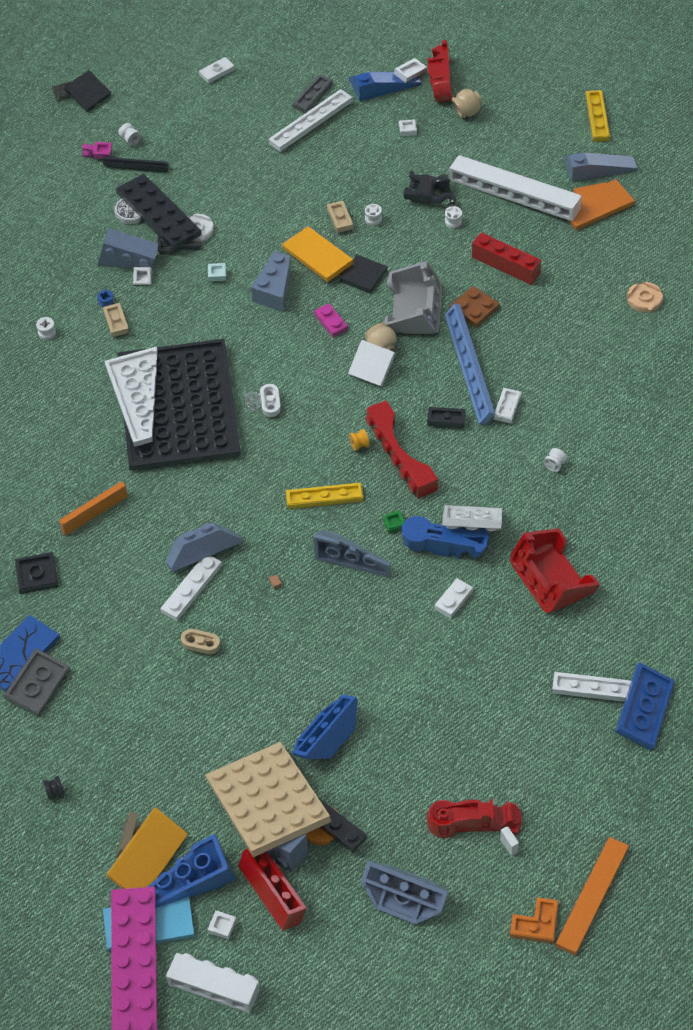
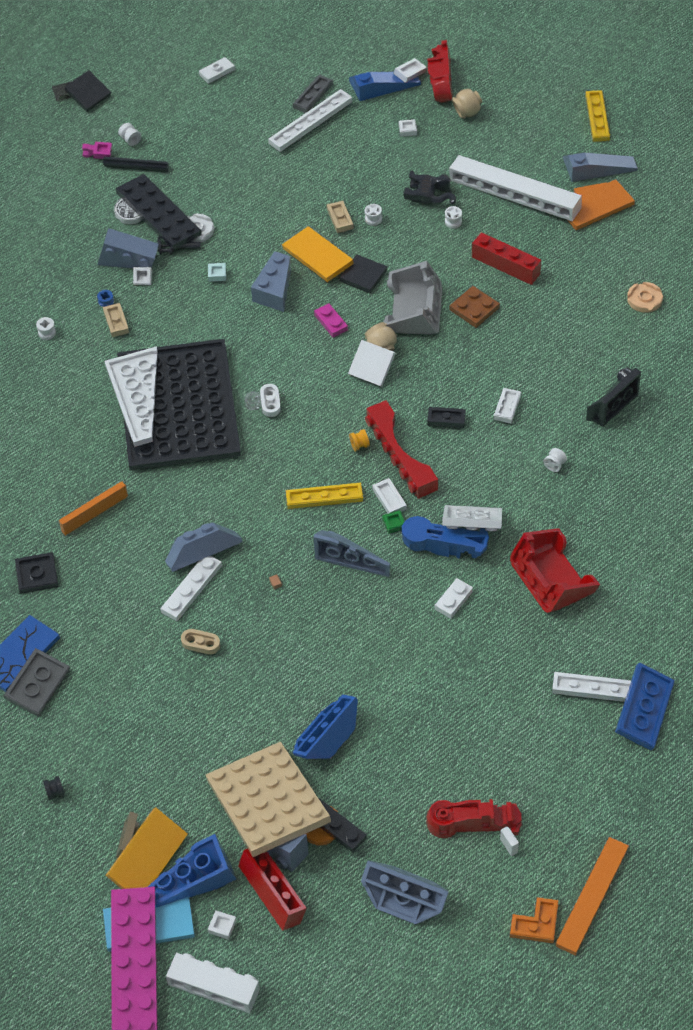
medium blue plate [445,303,495,425] -> none
none -> white tile [372,478,407,514]
none -> black slope [586,367,641,427]

